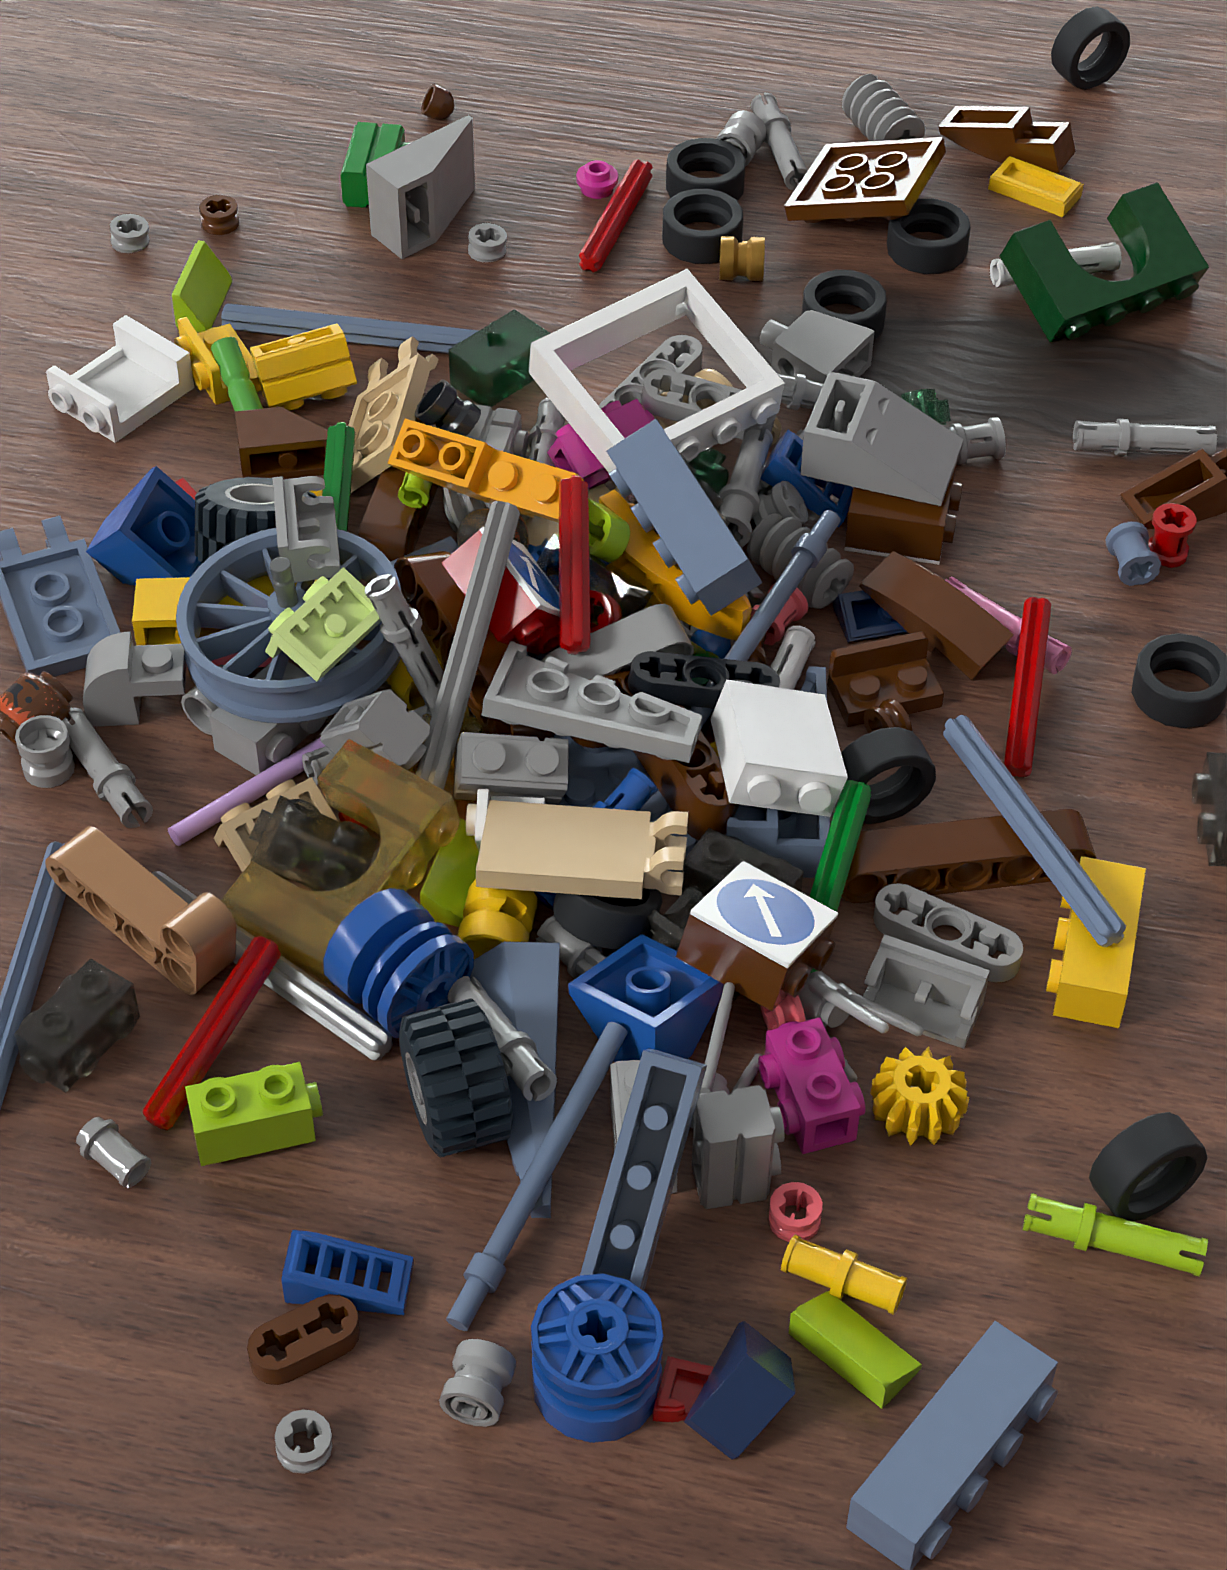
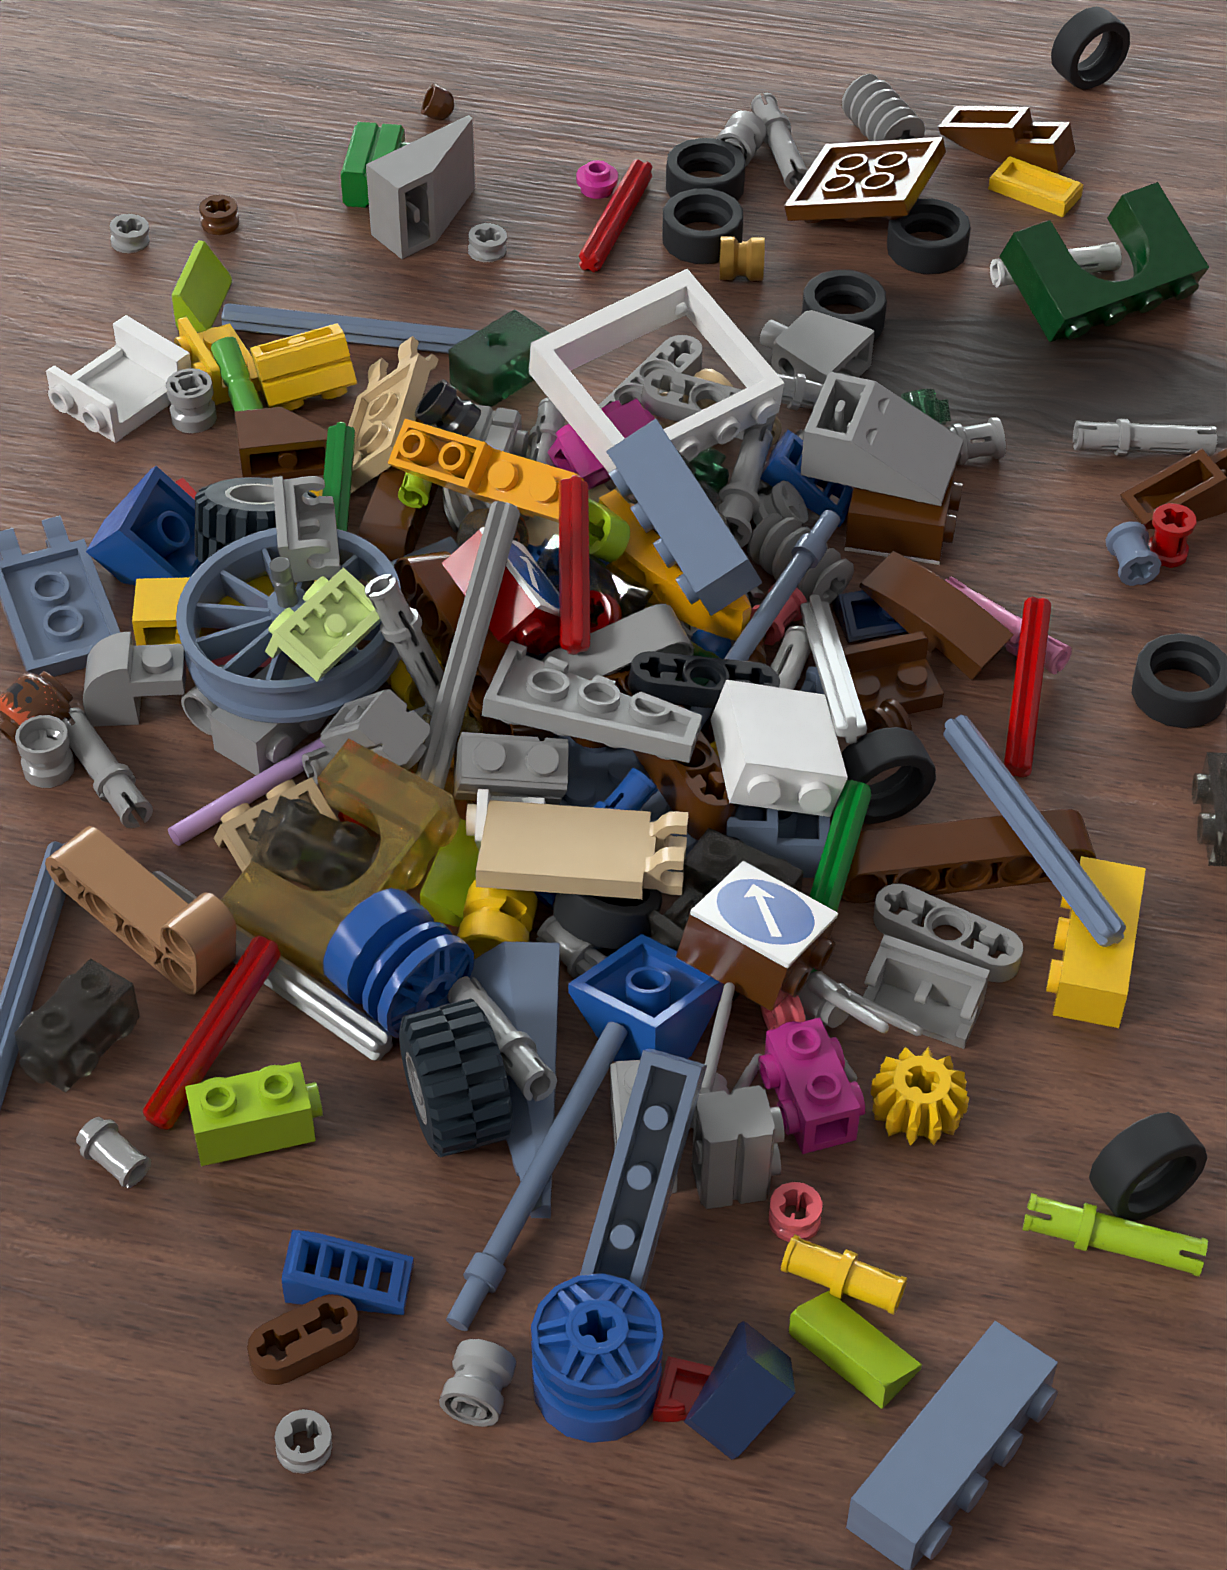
none -> light grey wheel [166,368,217,433]
none -> axle [800,595,867,744]

